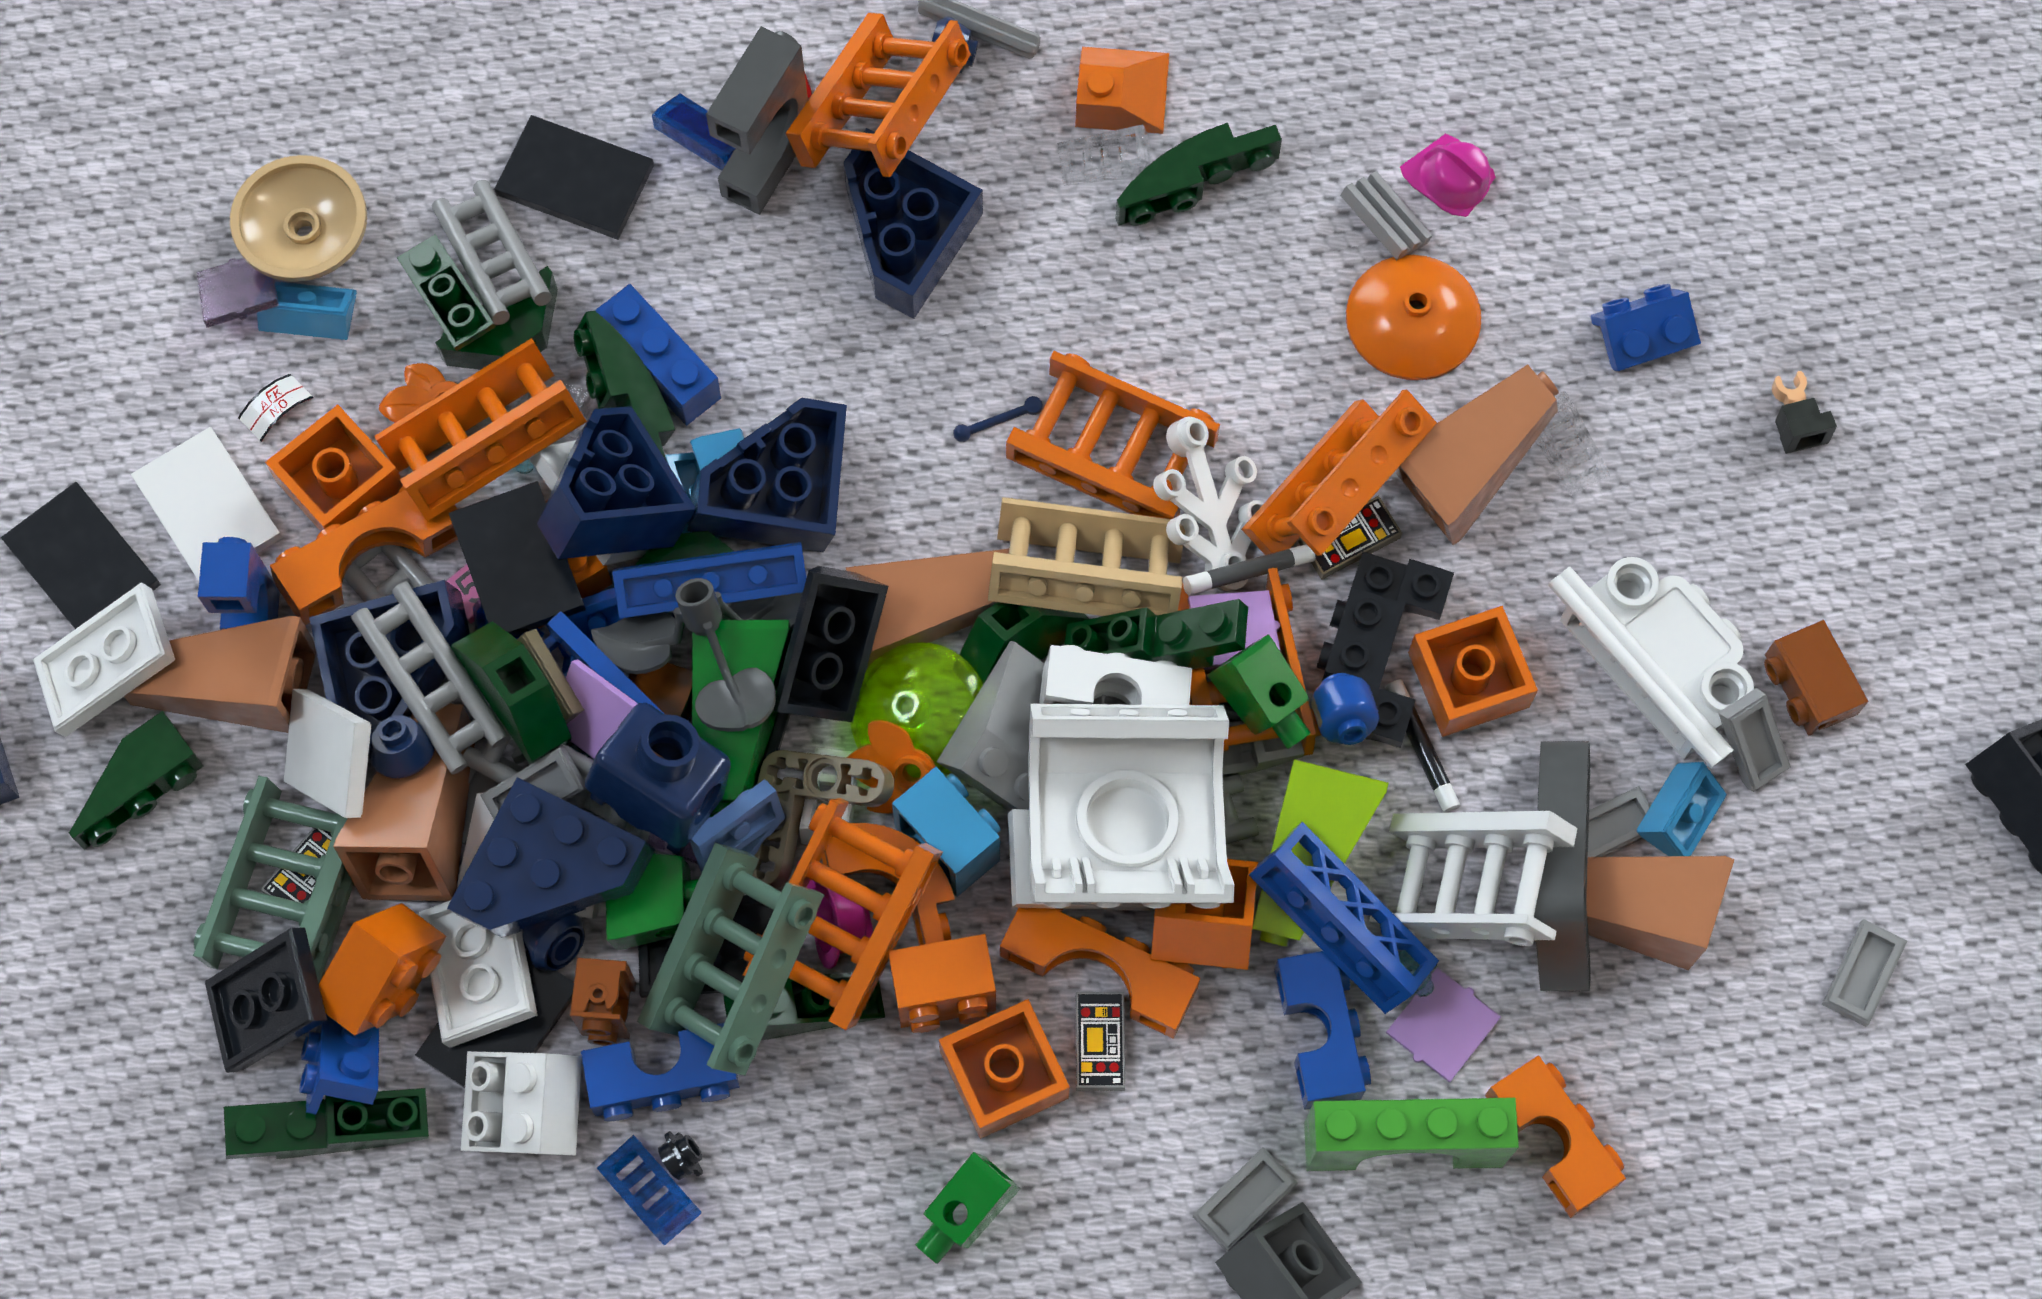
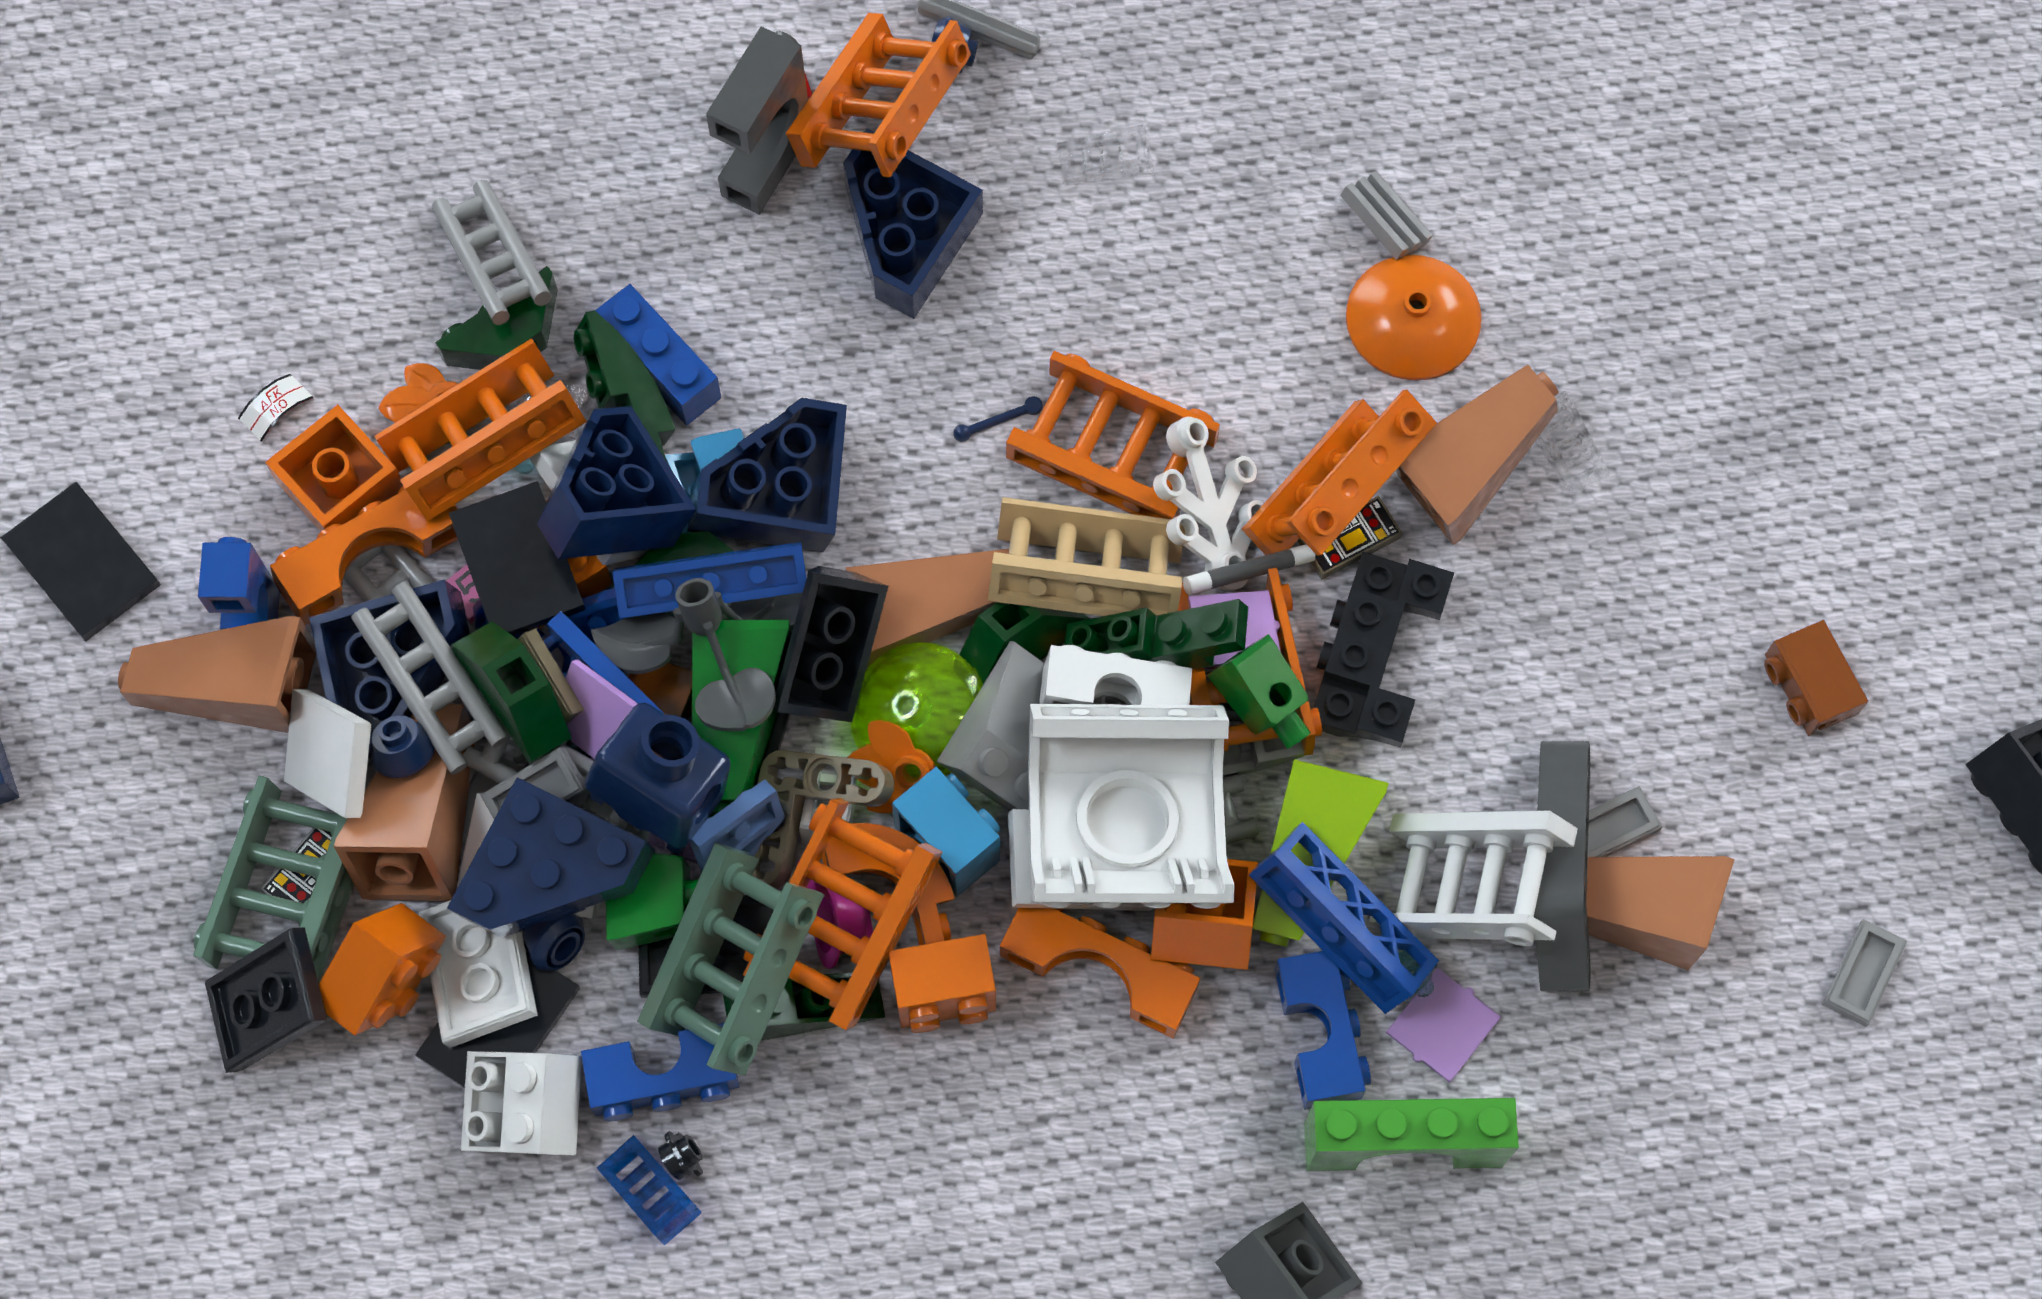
white tile [33,583,175,737] -> none
dark green slope [69,710,204,850] -> none
white tile [131,427,283,581] -> none
clear purple piece [197,258,279,328] -> none
dark green slope [224,1088,429,1159] -> none
tan dish [230,155,367,282] -> none
dark azure slope [256,281,357,340] -> none
blue bracket [299,1014,379,1115] -> none
dark green slope [397,234,496,351] -> none
black tile [494,115,654,240] -> none
dark orange hinge [570,957,637,1046] -> none
clear blue slope [652,93,736,171] -> none
green torso [915,1152,1021,1264] -> none
orange brick [939,999,1070,1139] -> none
orange slope [1075,46,1169,134] -> none
tile [1075,992,1125,1091] -> none
dark green slope [1115,122,1282,226] -> none
light grey tile [1192,1147,1298,1252] -> none
blue head [1311,673,1379,745] -> none
black bar [1385,679,1461,813] -> none
dark pink piece [1400,133,1496,217] -> none
orange brick [1408,605,1538,737] -> none
orange arch [1485,1055,1626,1218] -> none
white brick [1548,557,1754,769] -> none
blue bracket [1590,284,1701,371] -> none
dark azure slope [1637,762,1727,856] -> none
light grey tile [1718,688,1791,792] -> none
pearl dark grey piece [1771,371,1837,454] -> none

